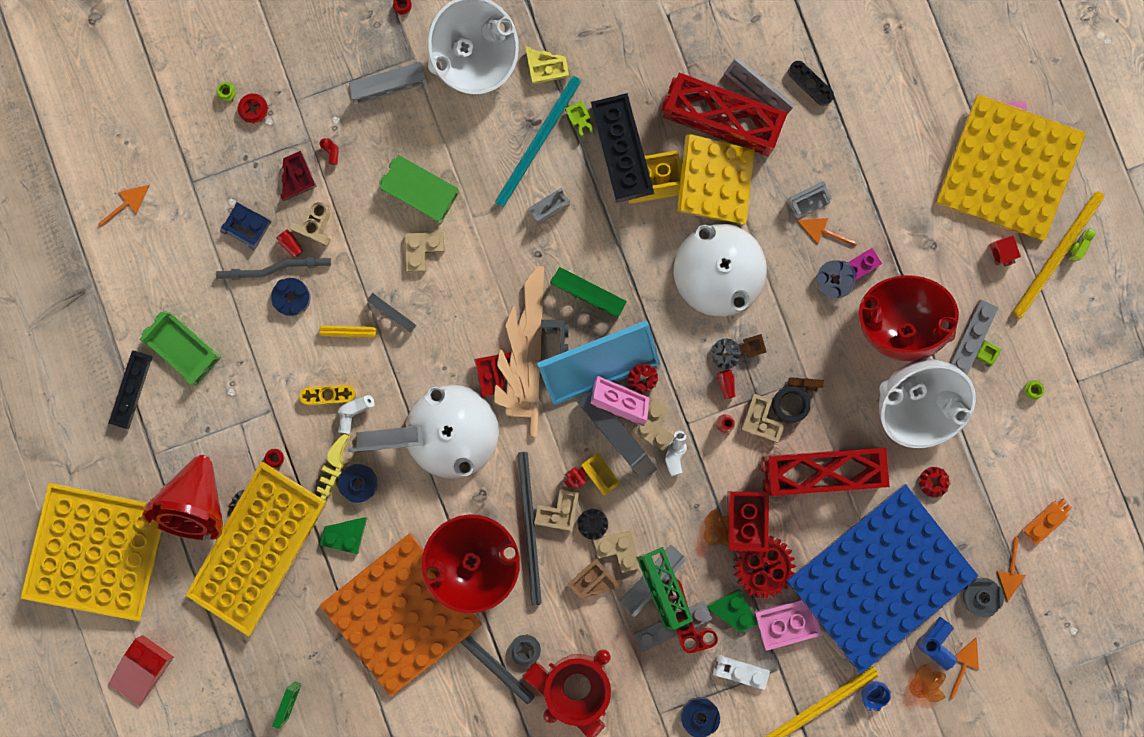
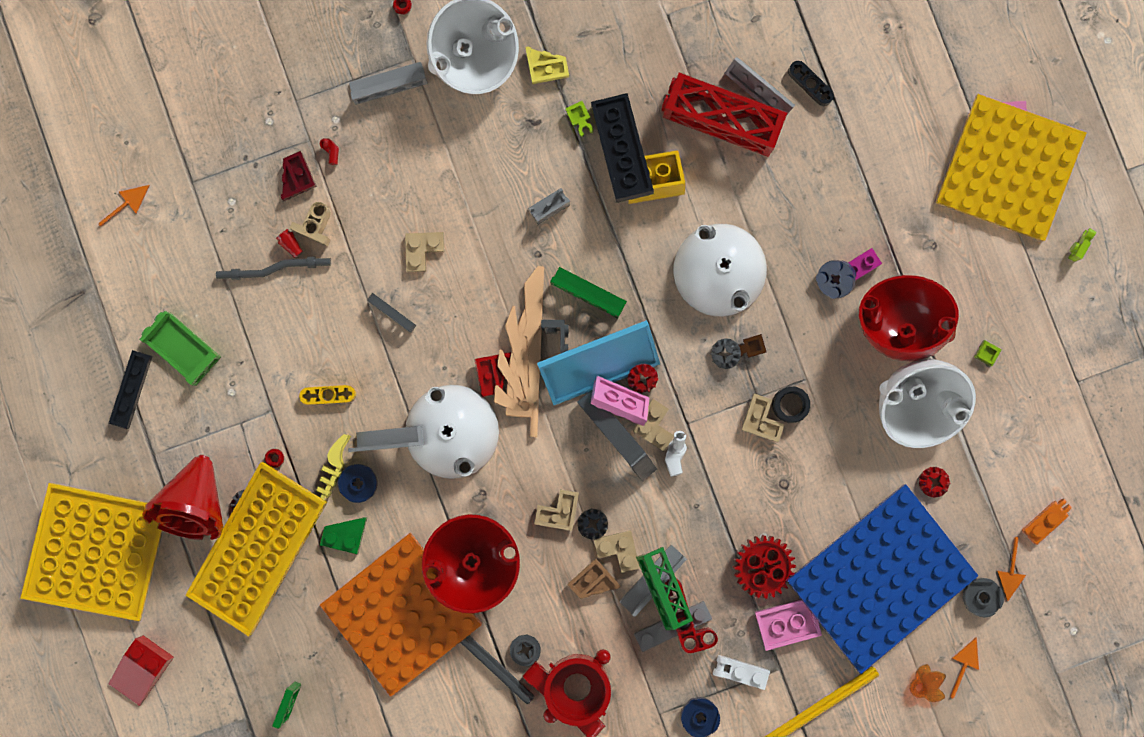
lime plate [216,82,236,101] -> none
dark blue plate [220,202,272,250] -> none
red gear [237,93,269,124] -> none
dark blue plate [271,278,311,316] -> none
yellow axle [319,325,377,338] -> none
white arm [338,395,375,434] -> none
bright green panel [379,155,459,224] -> none
teal axle [495,76,581,207] -> none
dark grey axle [518,452,542,605] -> none
red gear [563,466,588,490] -> none
yellow hinge [581,452,620,496] -> none
yellow plate [677,134,755,225] -> none
clear orange plate [704,509,728,546] -> none
green wing [706,589,758,633] -> none
red cone [716,370,736,399] -> none
red cone [716,414,735,433] -> none
red slope [727,491,769,552] -> none
red piece [760,448,890,496] -> none
light grey hinge [787,181,832,219] -> none
reddish brown plate [788,377,824,392] -> none
orange piece [797,218,857,246] -> none
blue hair [861,681,891,711] -> none
blue piece [917,617,957,671] -> none
light grey plate [950,300,998,375] -> none
red brick [989,235,1021,267] -> none
yellow axle [1012,191,1105,319] -> none
lime plate [1024,380,1044,399] -> none

